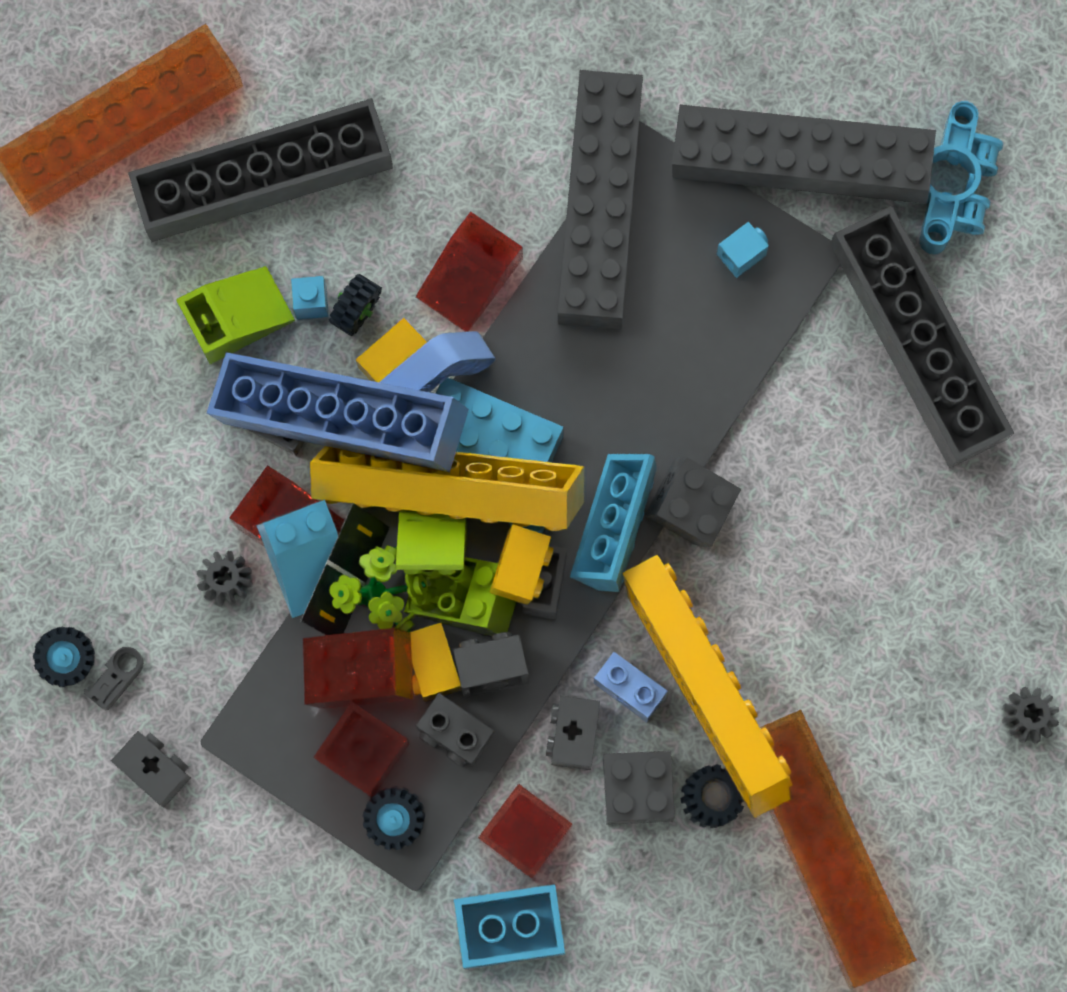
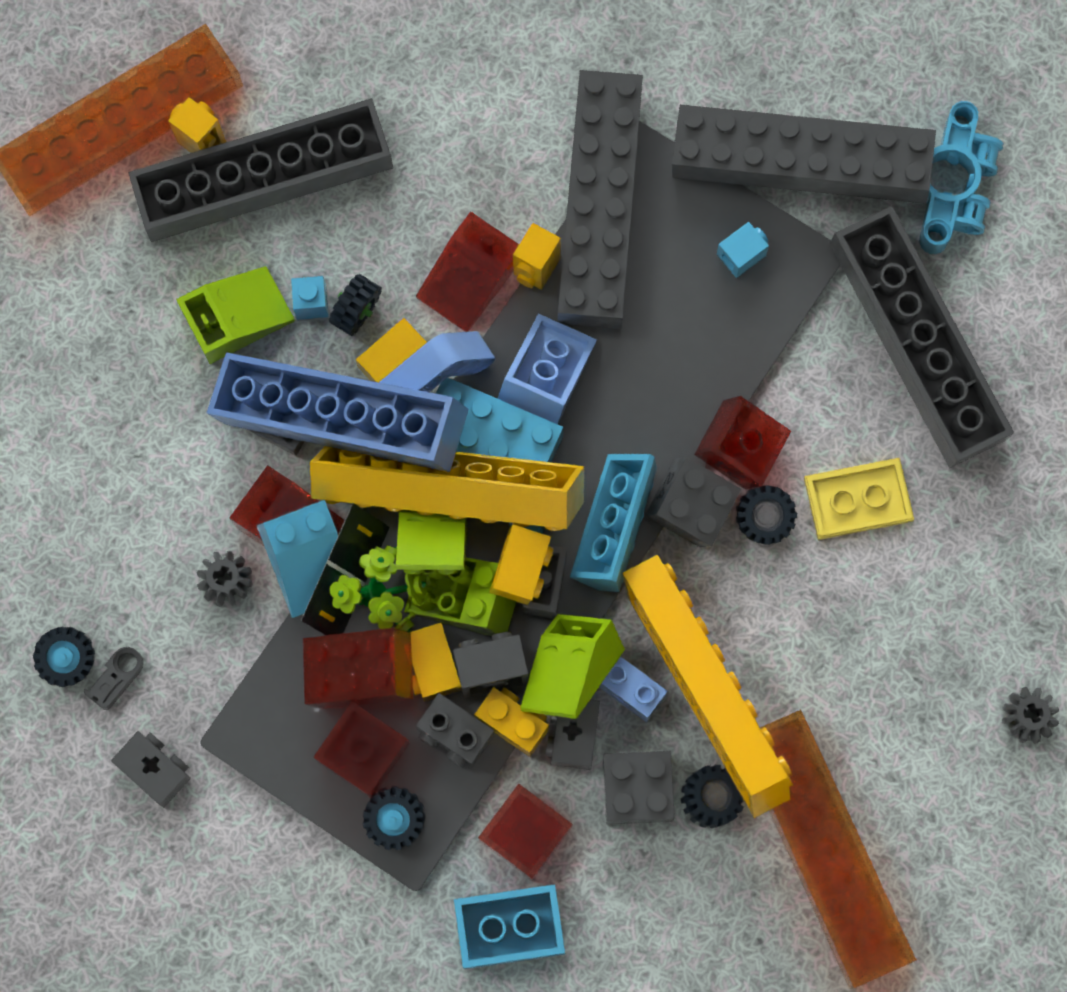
none -> yellow brick [168,97,226,153]
none -> yellow brick [474,687,549,757]
none -> light blue slope [497,313,597,424]
none -> yellow brick [513,223,561,290]
none -> lime slope [520,614,625,719]
none -> clear red brick [694,395,791,489]
none -> black wheel [736,485,797,545]
none -> light yellow tile [804,457,914,540]

